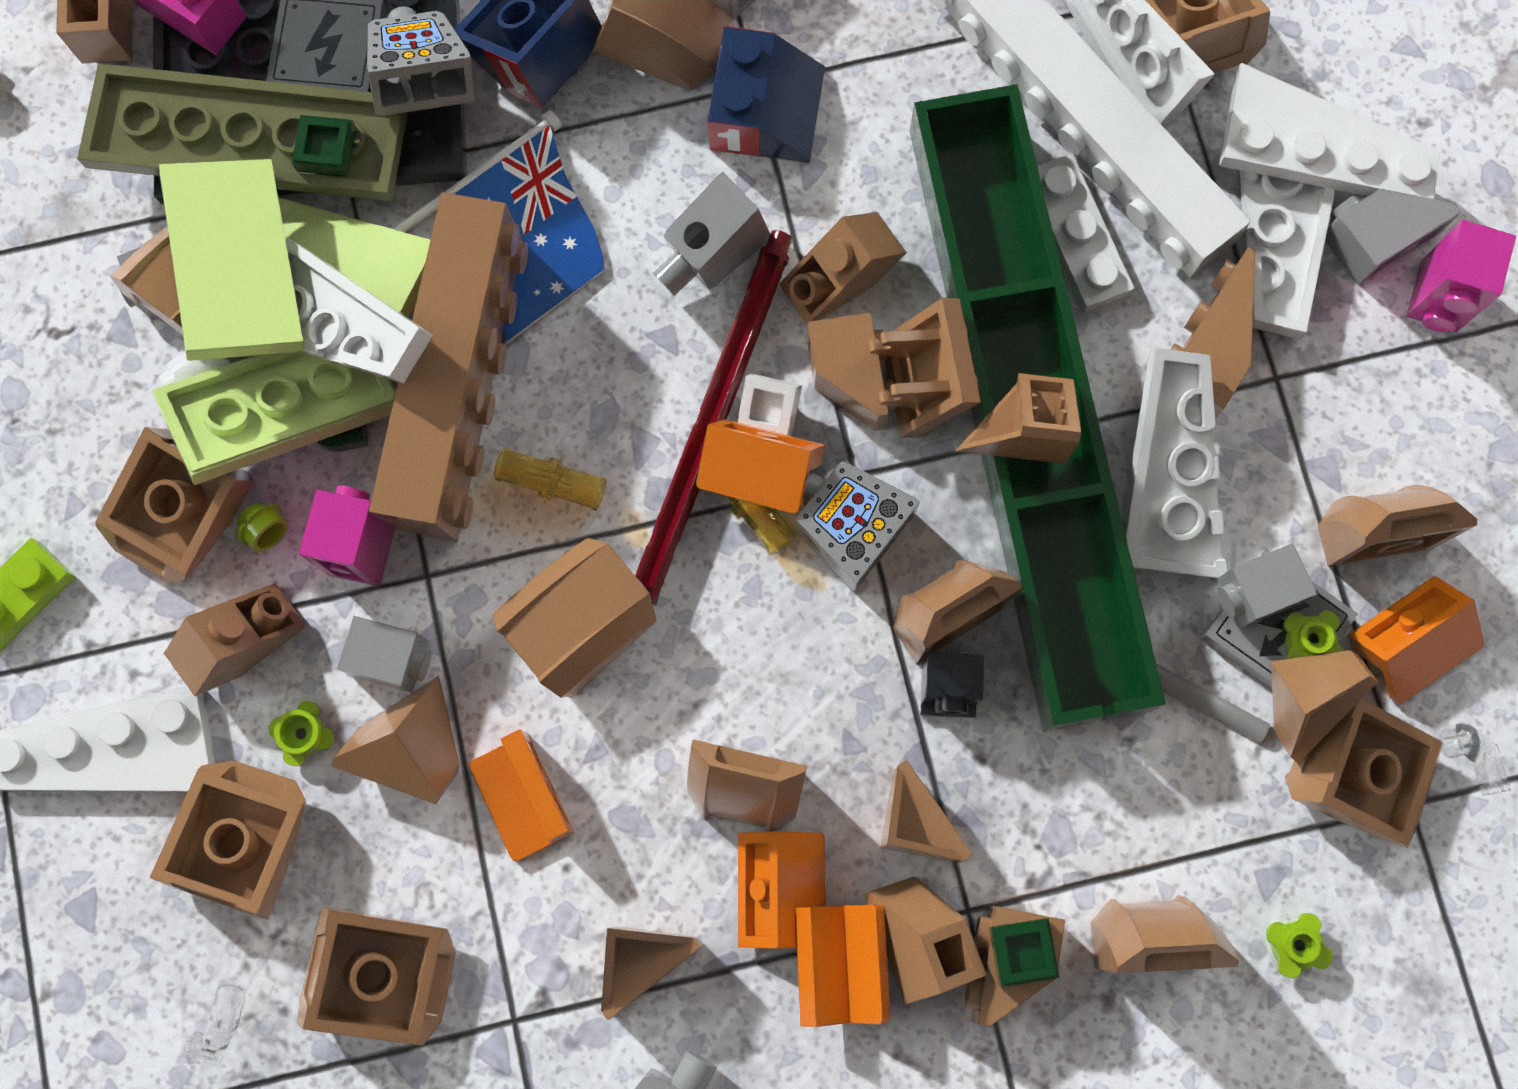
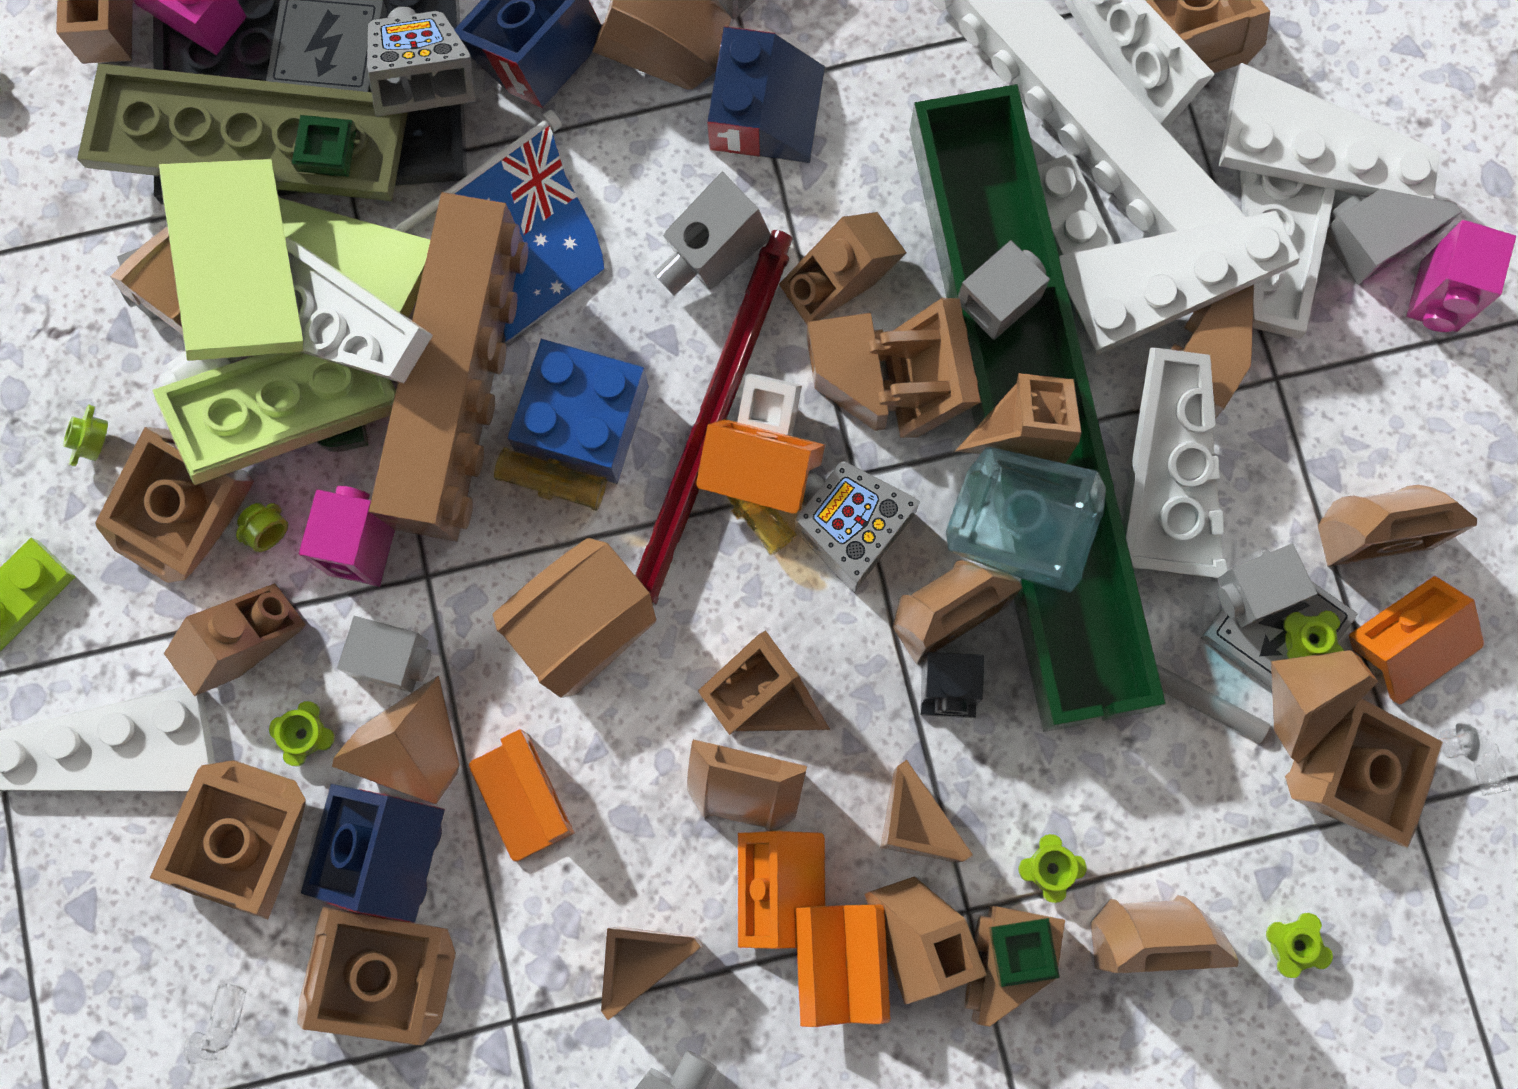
none -> lime plate [63,404,108,467]
none -> dark blue slope [301,784,445,923]
none -> blue brick [507,338,649,484]
none -> medium nougat slope [698,630,830,735]
none -> clear light blue slope [946,447,1106,592]
none -> light grey brick [958,240,1050,340]
none -> lime plate [1018,834,1087,903]
none -> white wing [1059,211,1300,356]

